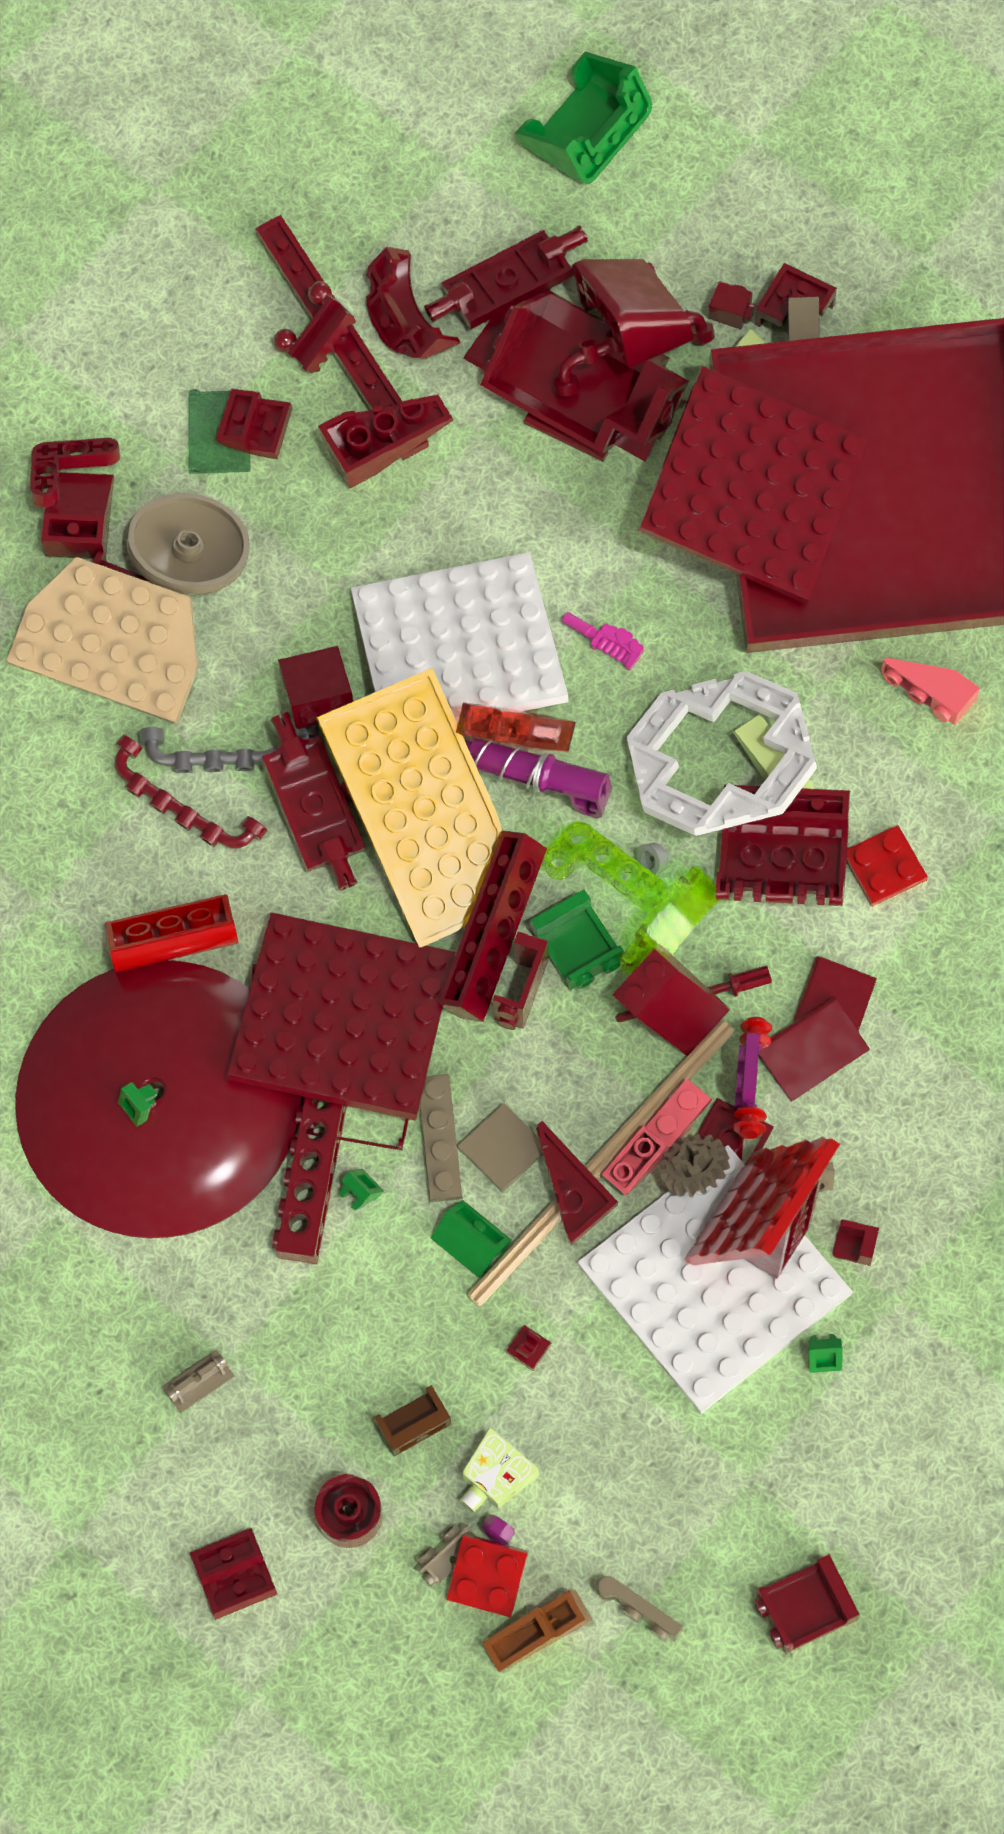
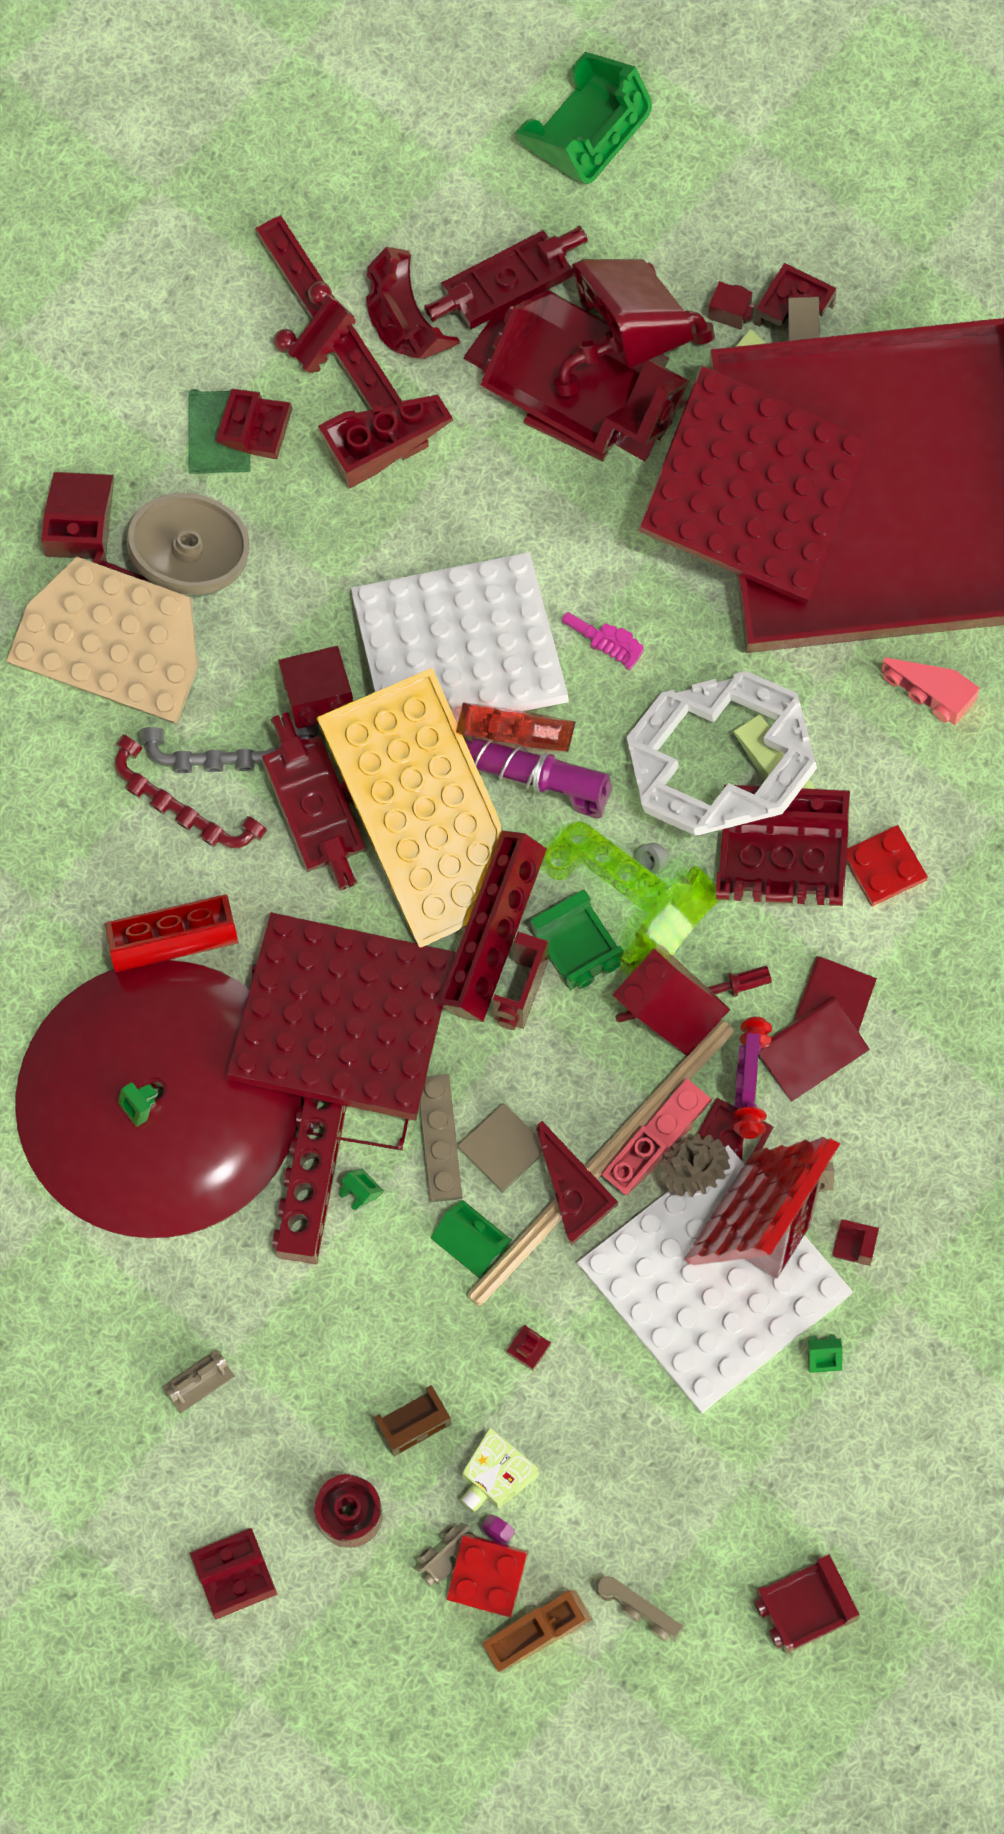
dark red beam [30,438,121,507] -> none

